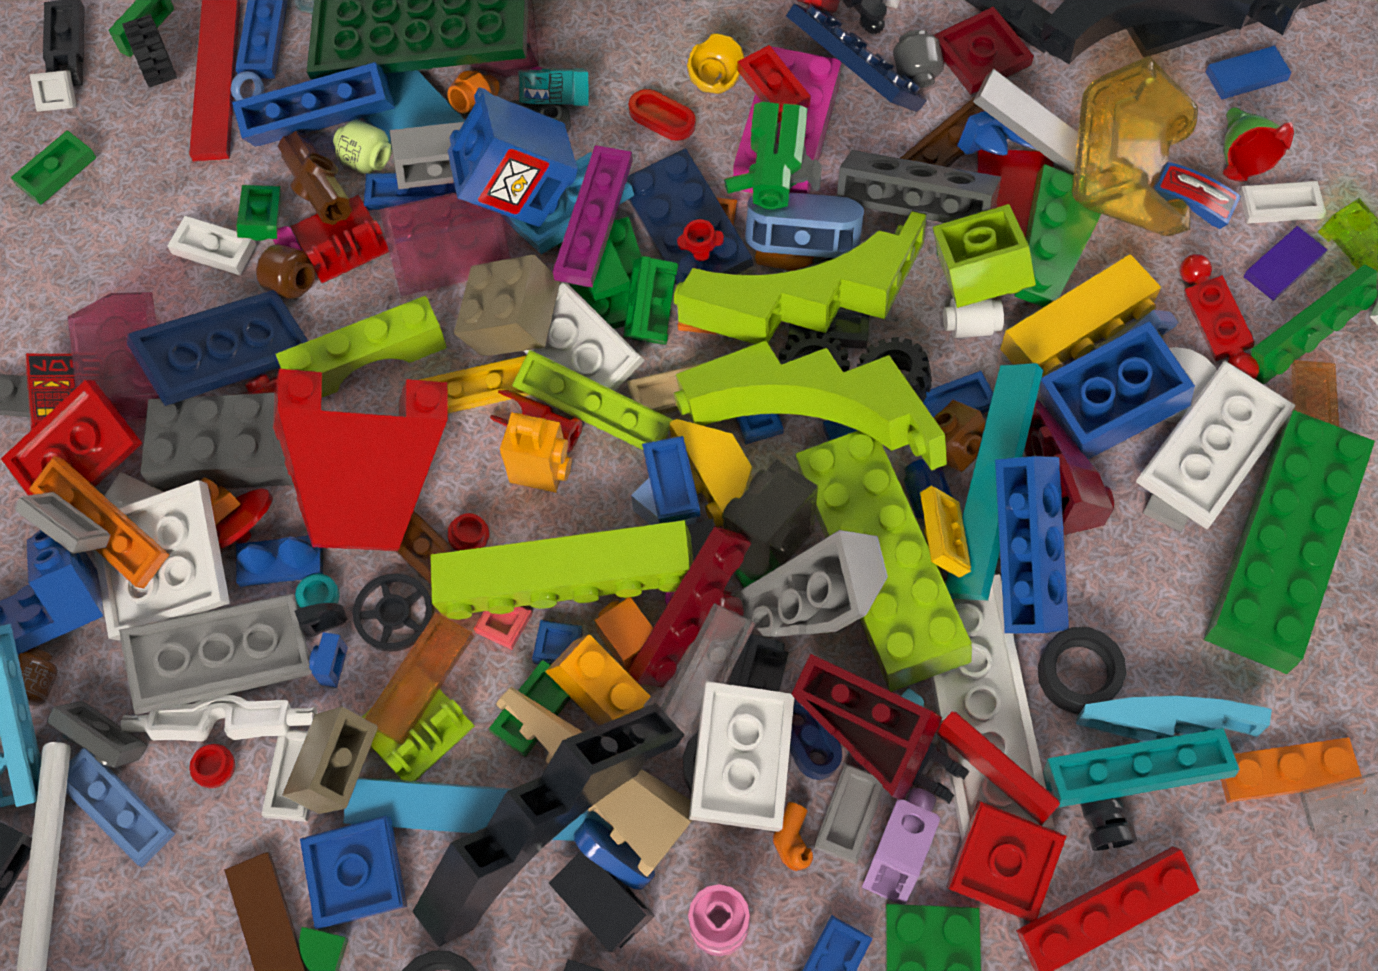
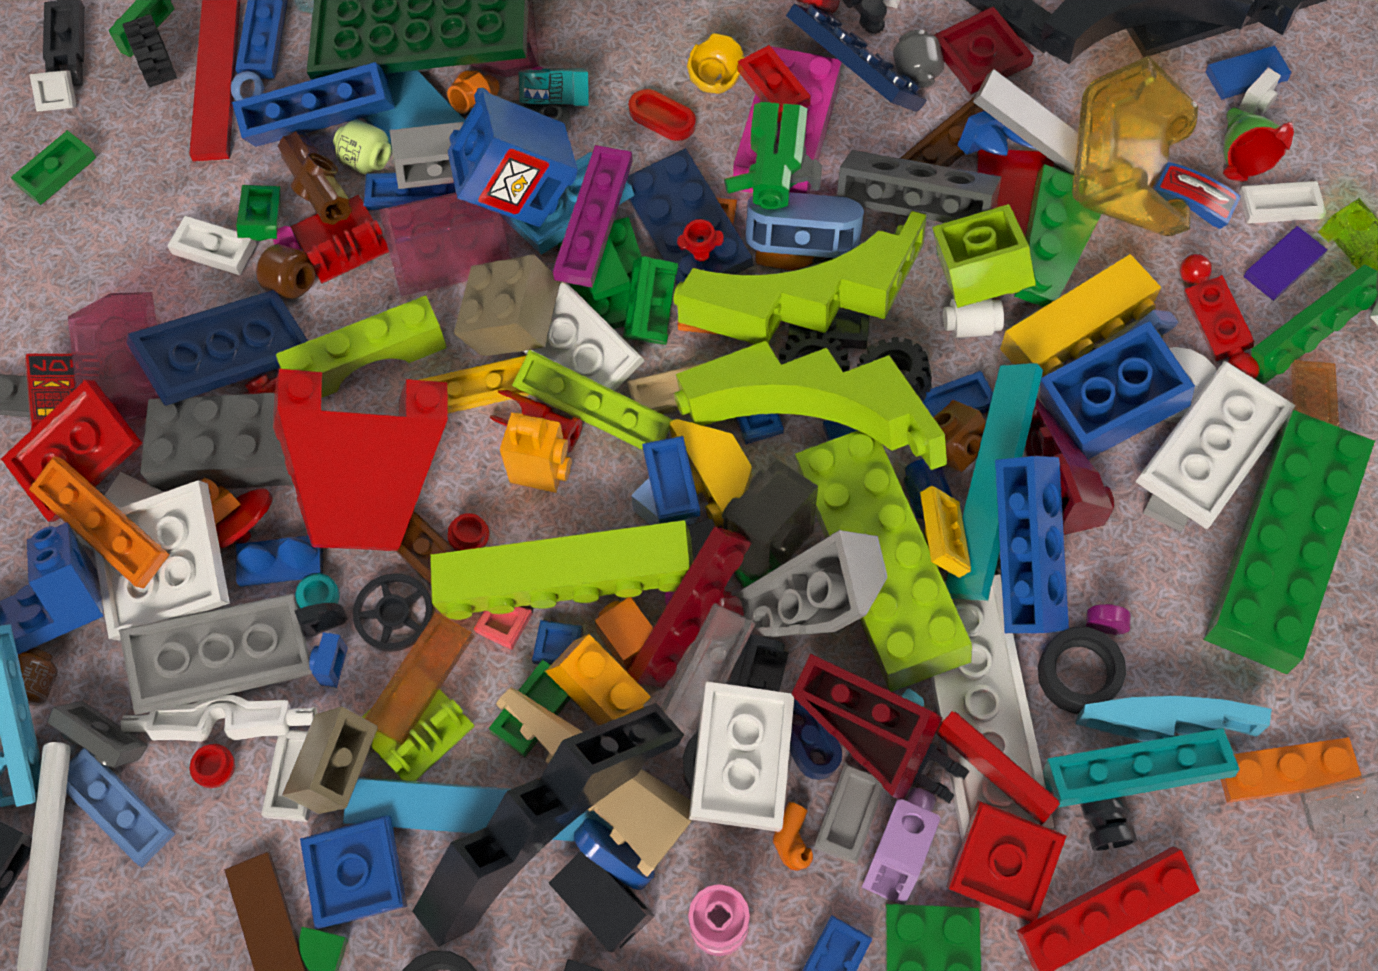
light grey tile [15,492,110,554] -> none
none -> magenta tile [1086,604,1131,635]
none -> white plate [1239,68,1281,114]

